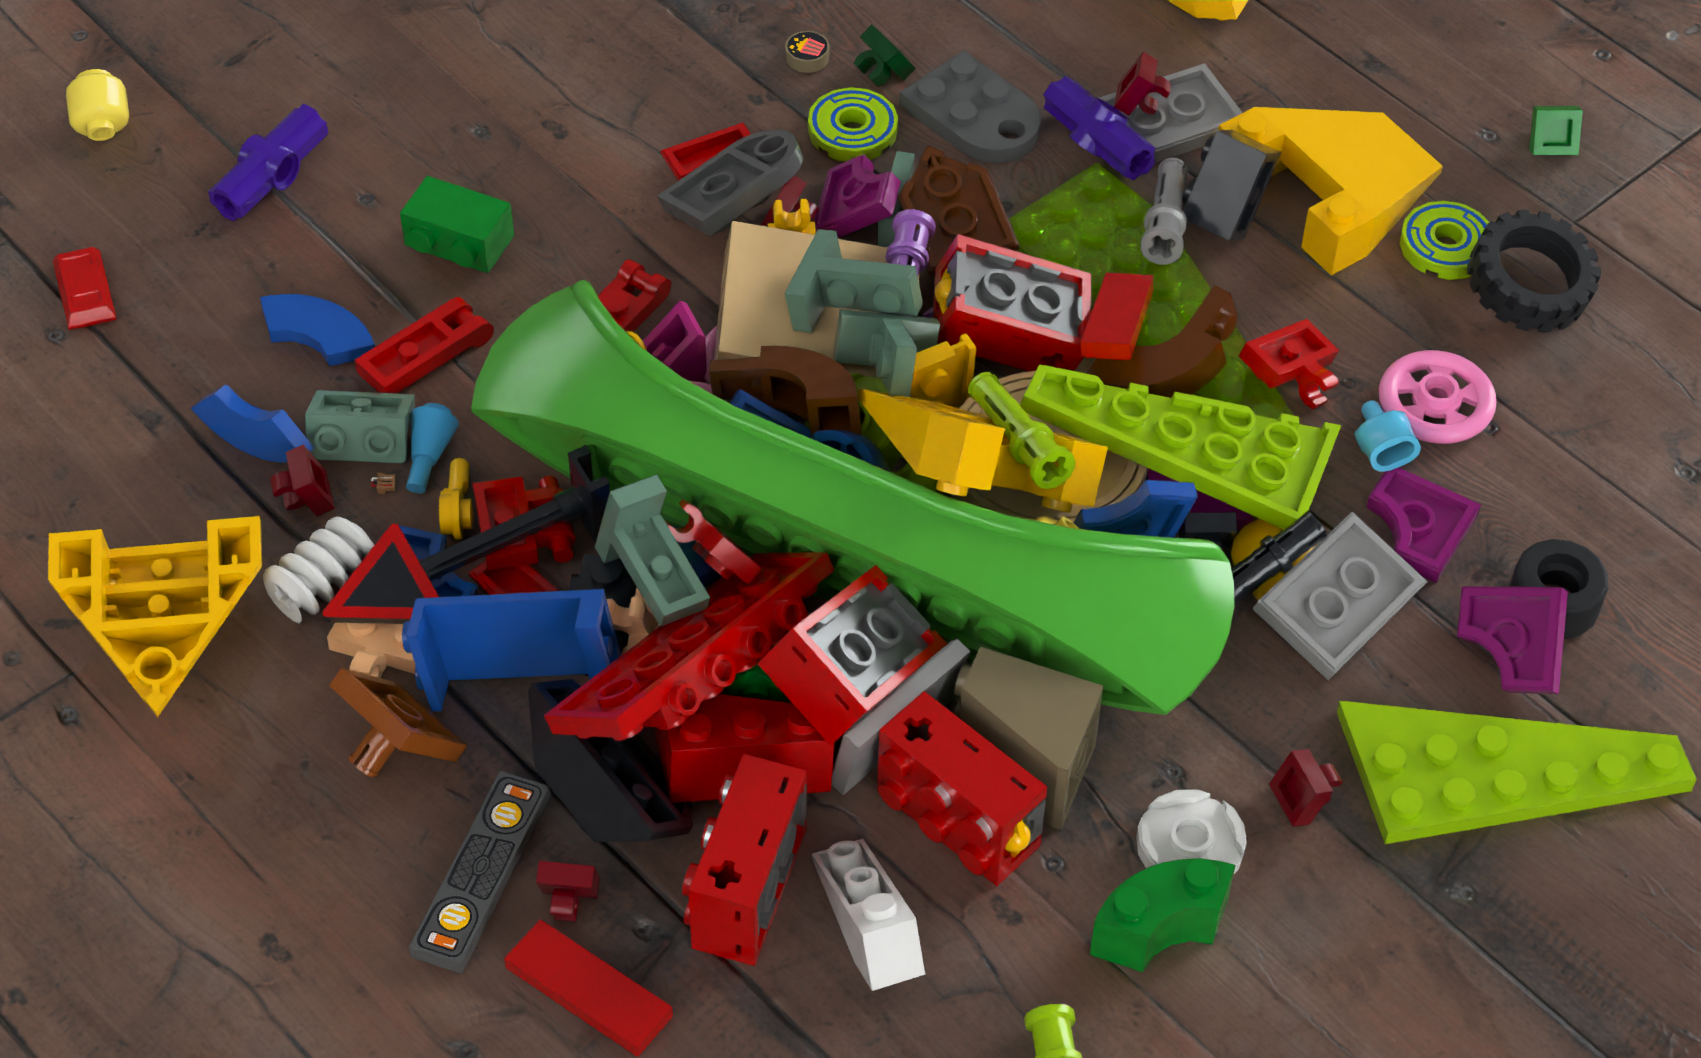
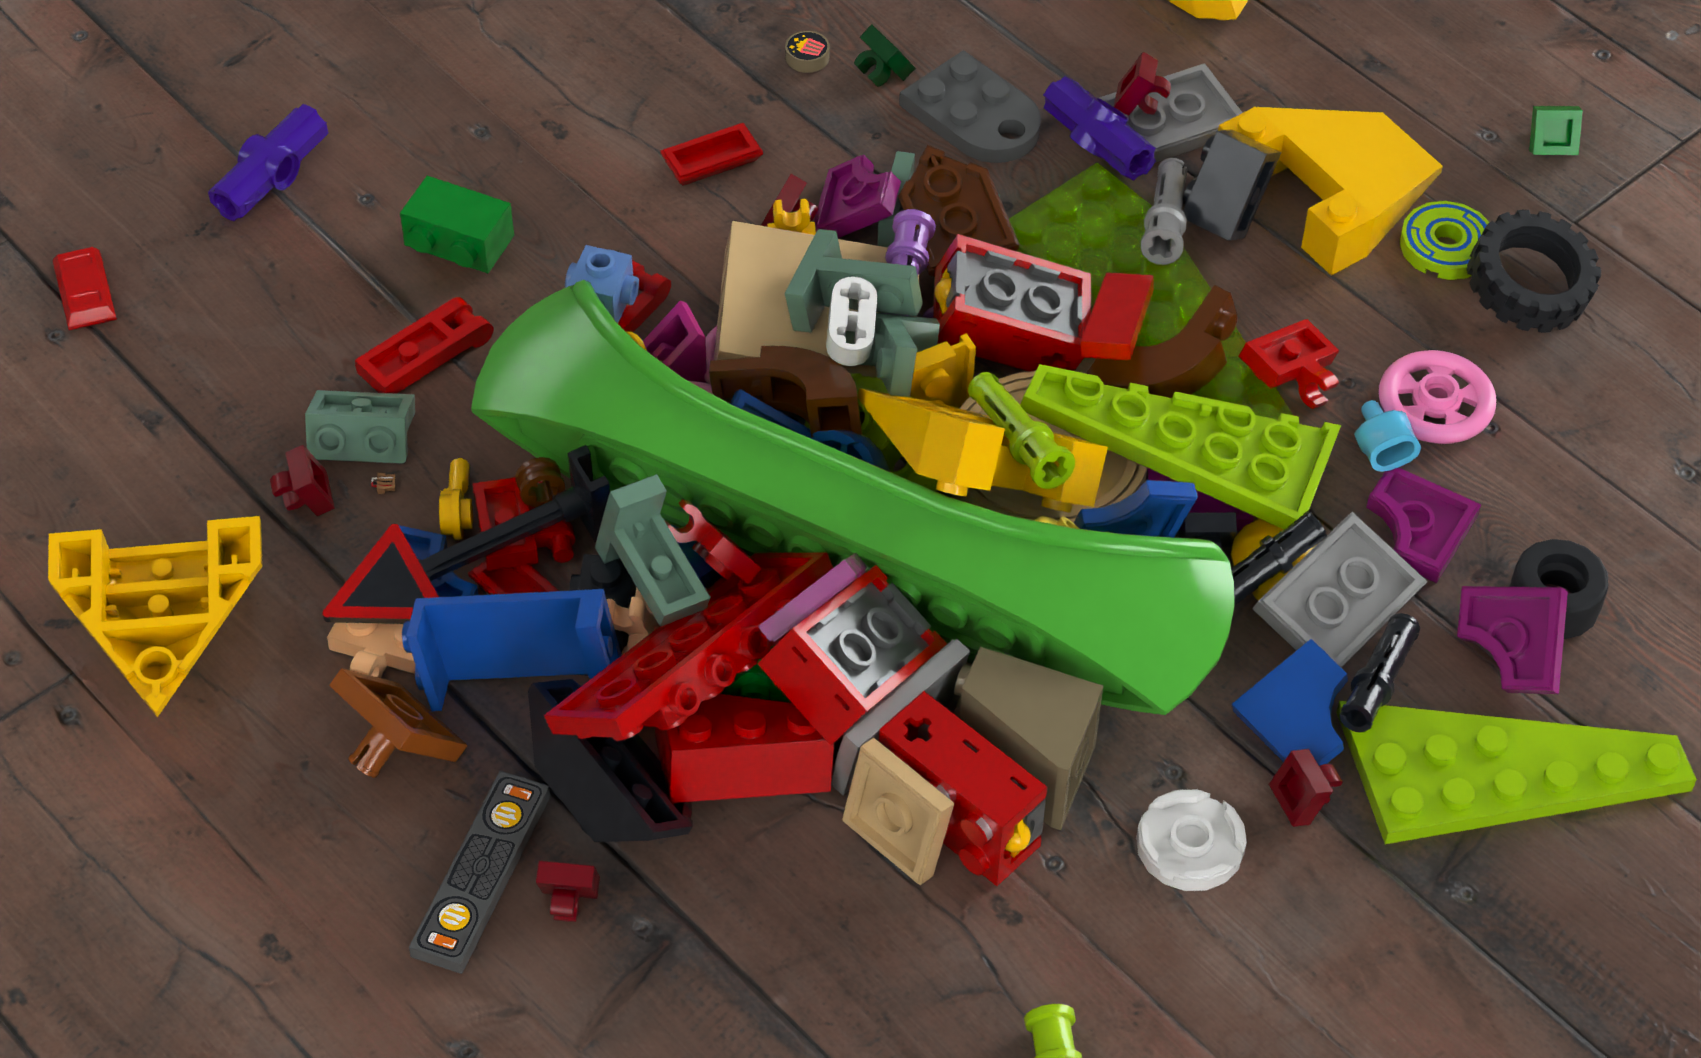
light yellow head [66,69,129,141] -> none
blue tile [191,384,314,463] -> none
blue tile [260,294,375,366] -> none
white piece [263,516,374,624] -> none
dark azure cone [406,403,459,494] -> none
red tile [504,919,673,1057] -> none
dark grey plate [657,129,803,237] -> none
red piece [682,754,807,966] -> none
lime tile [808,87,898,162] -> none
white slope [812,839,925,991] -> none
green brick [1090,858,1236,972] -> none
none -> reddish brown bush [515,457,565,507]
none -> medium blue brick [565,245,639,323]
none -> magenta tile [758,553,868,642]
none -> white beam [826,277,877,366]
none -> tan tile [842,738,954,885]
none -> blue tile [1232,639,1348,766]
none -> black pin [1340,613,1420,732]

